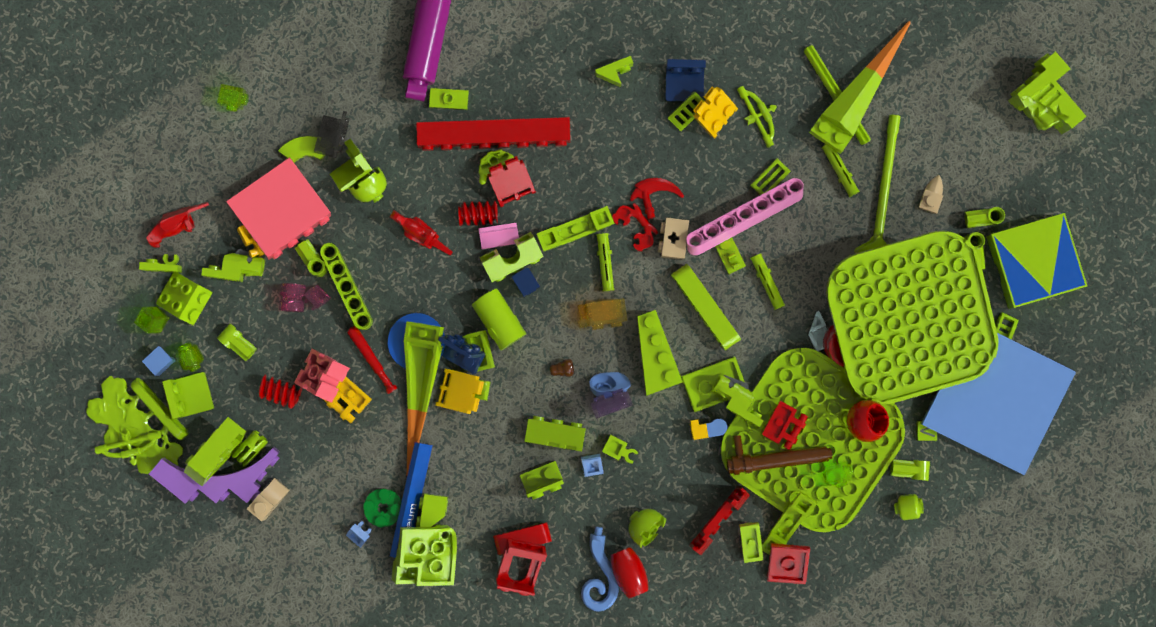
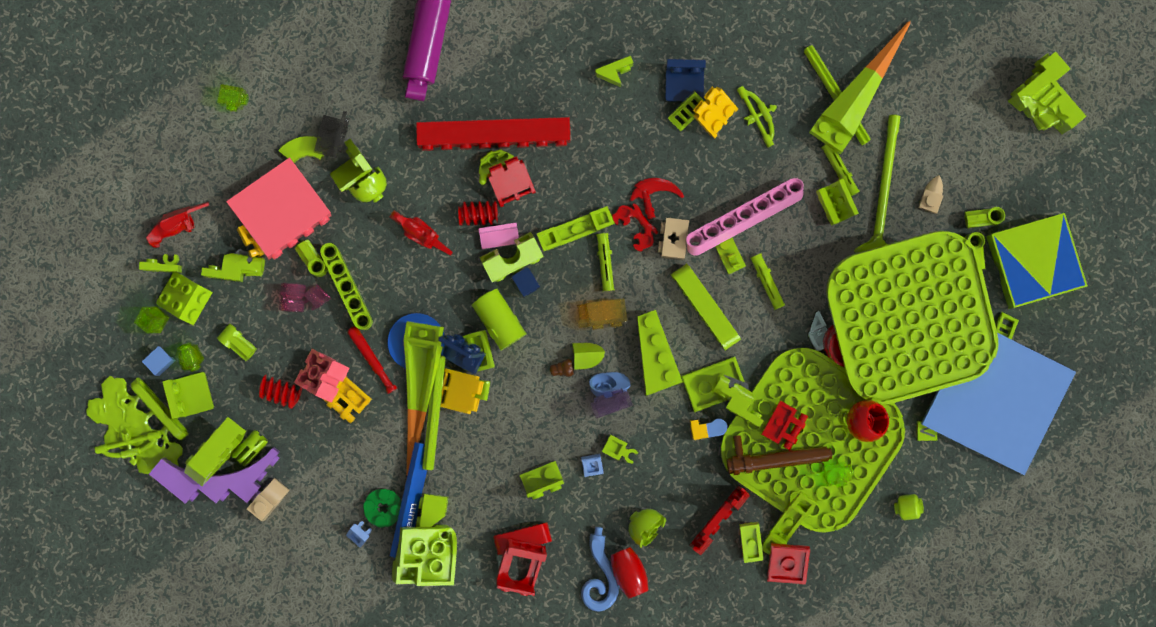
lime plate [429,88,469,110] -> none
lime wedge [525,416,586,452] -> none
lime tile [750,158,791,195] -> none
lime piece [890,459,930,481] -> none
none -> lime axle [422,356,446,470]
none -> lime brick [572,343,605,370]
none -> lime bracket [816,179,859,225]

